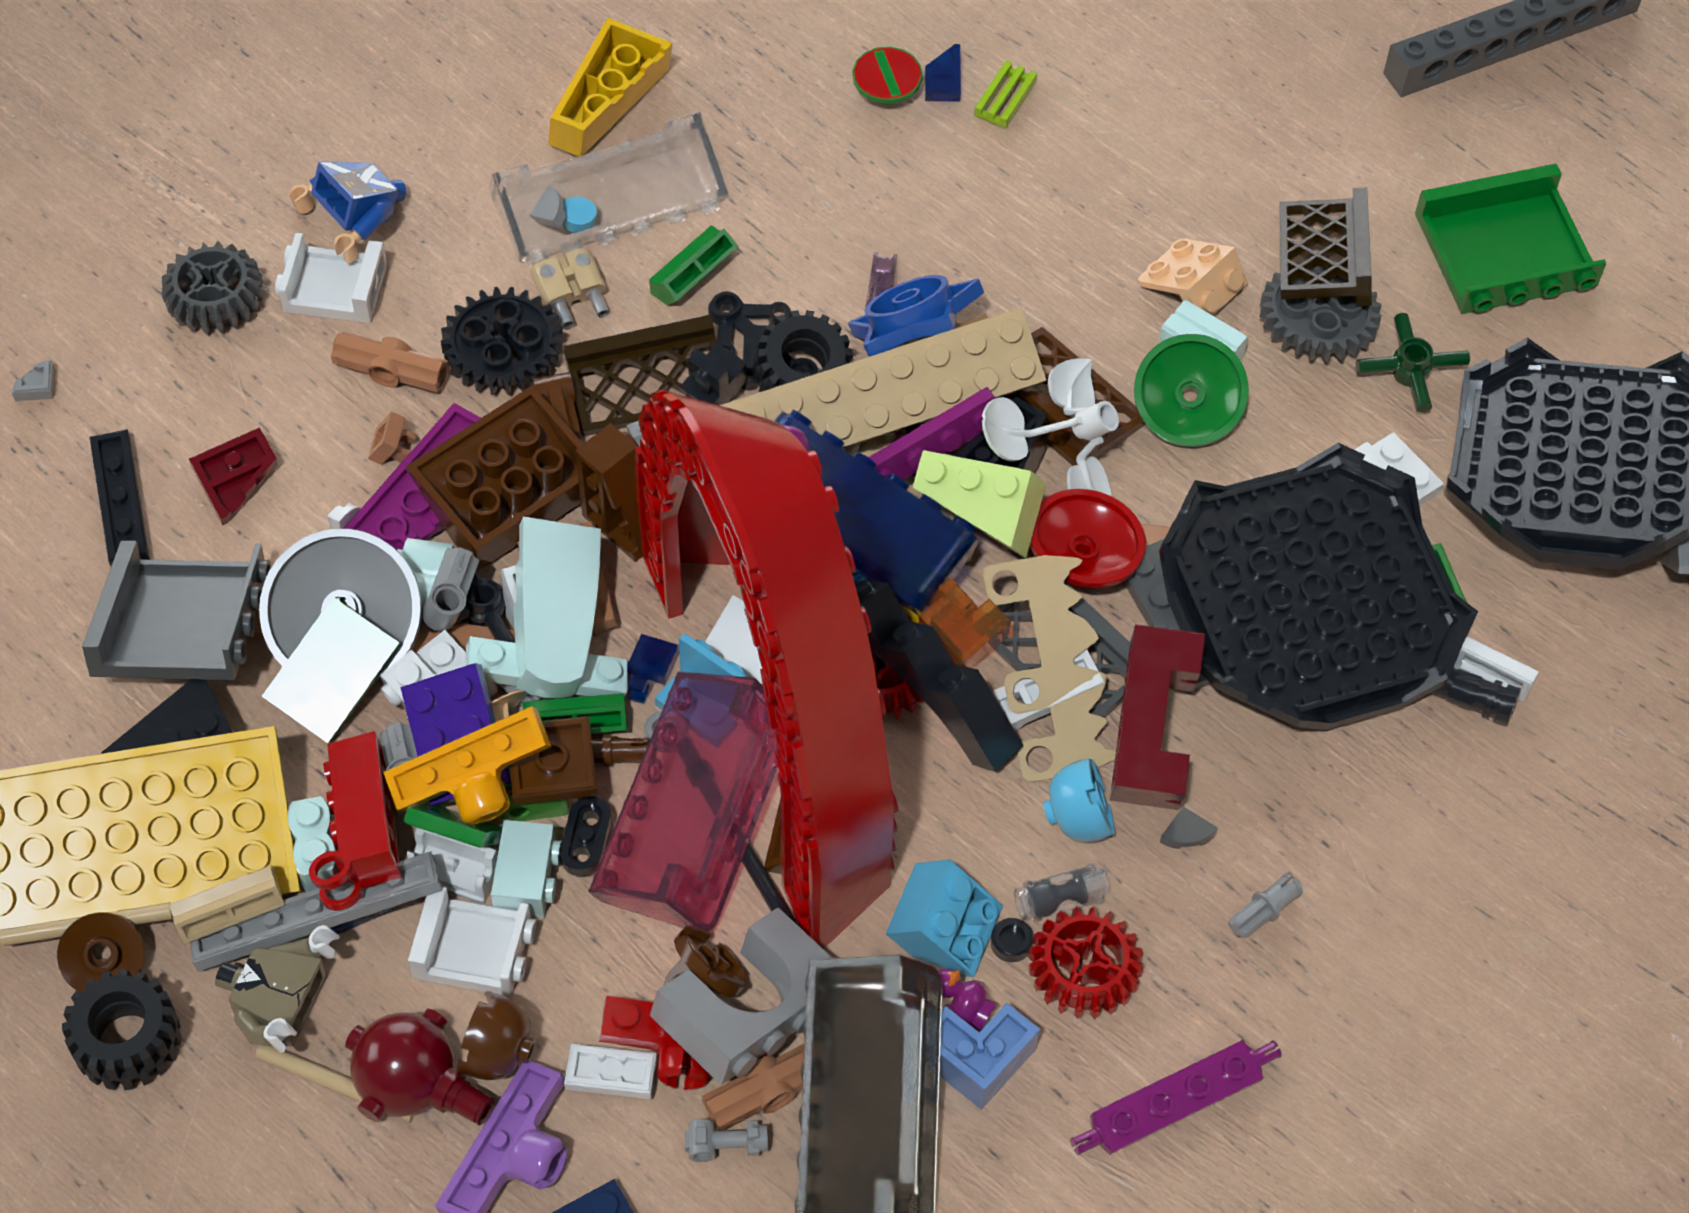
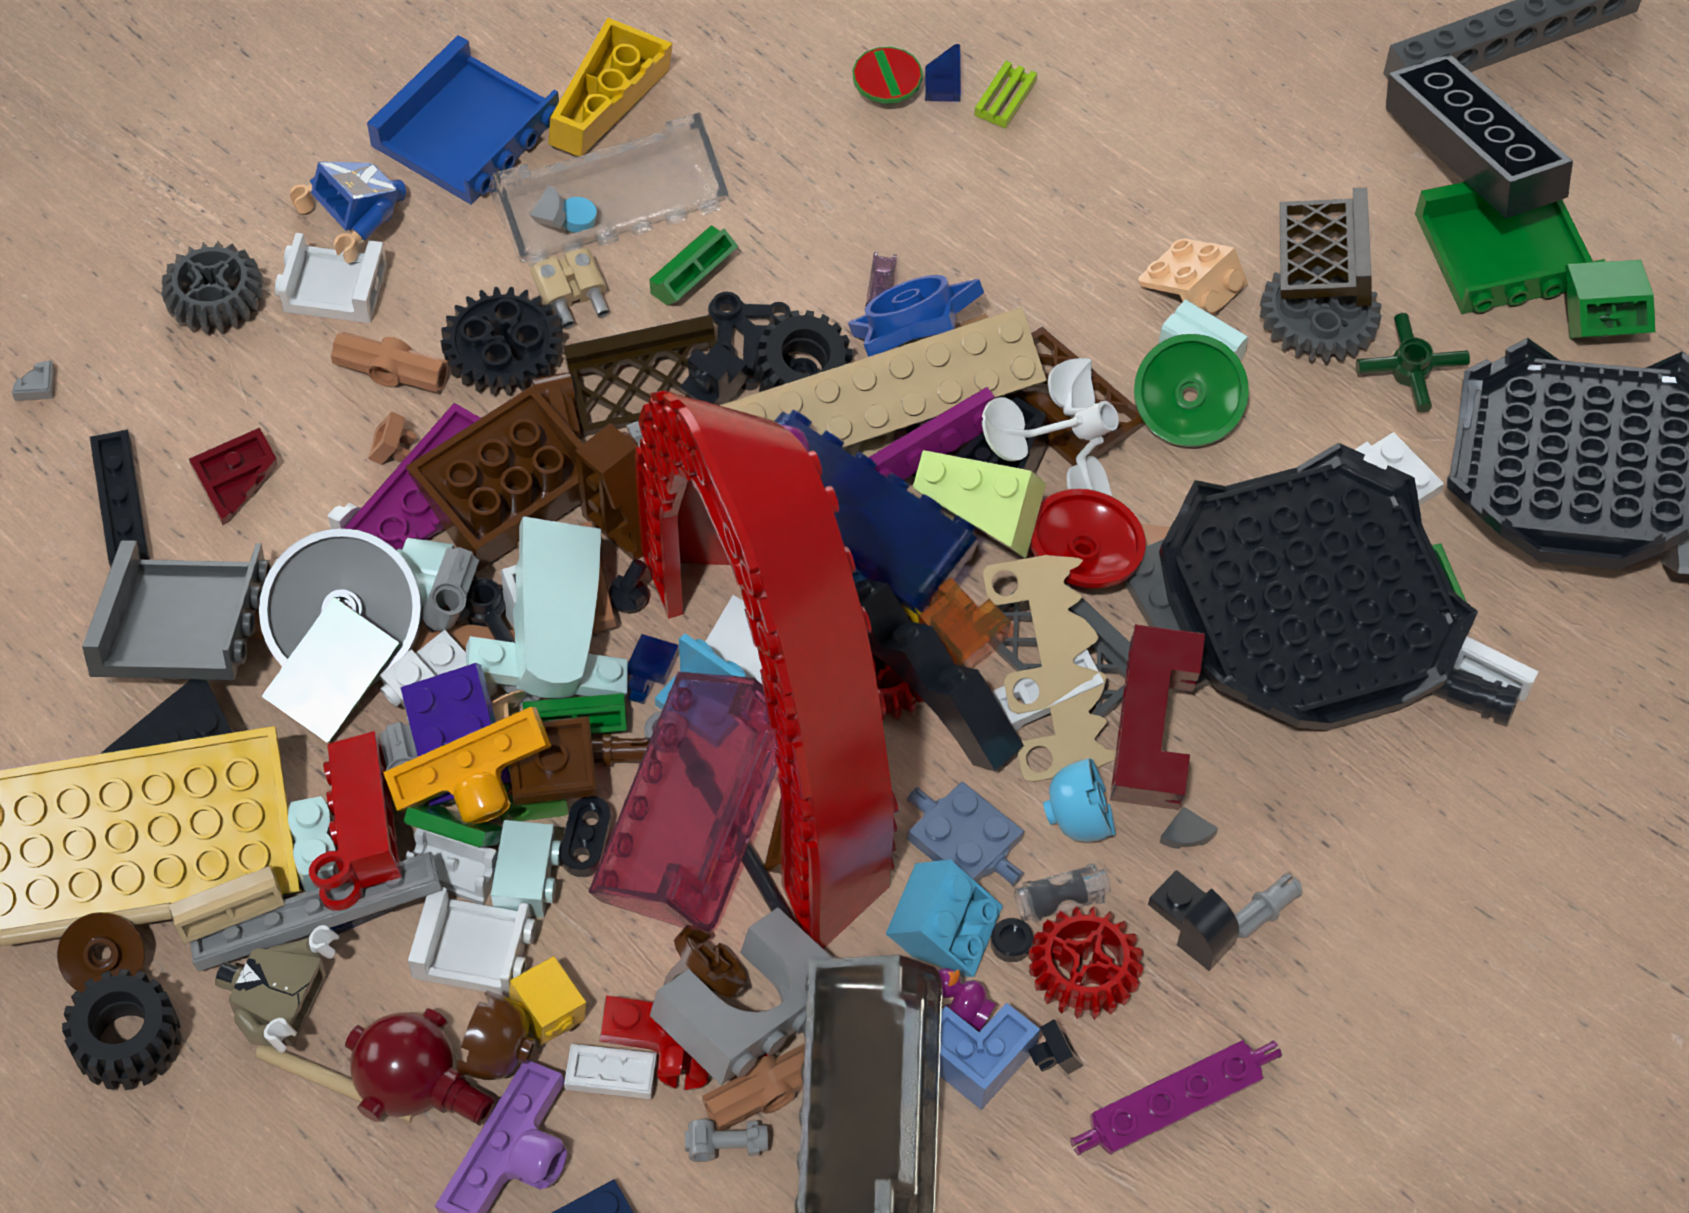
none -> blue panel [367,35,559,205]
none -> yellow head [509,956,586,1045]
none -> black plate [609,558,648,613]
none -> sand blue plate [907,781,1024,886]
none -> black tile [1028,1019,1083,1074]
none -> black brick [1148,870,1239,971]
none -> black brick [1386,54,1573,219]
none -> green slope [1566,260,1656,339]

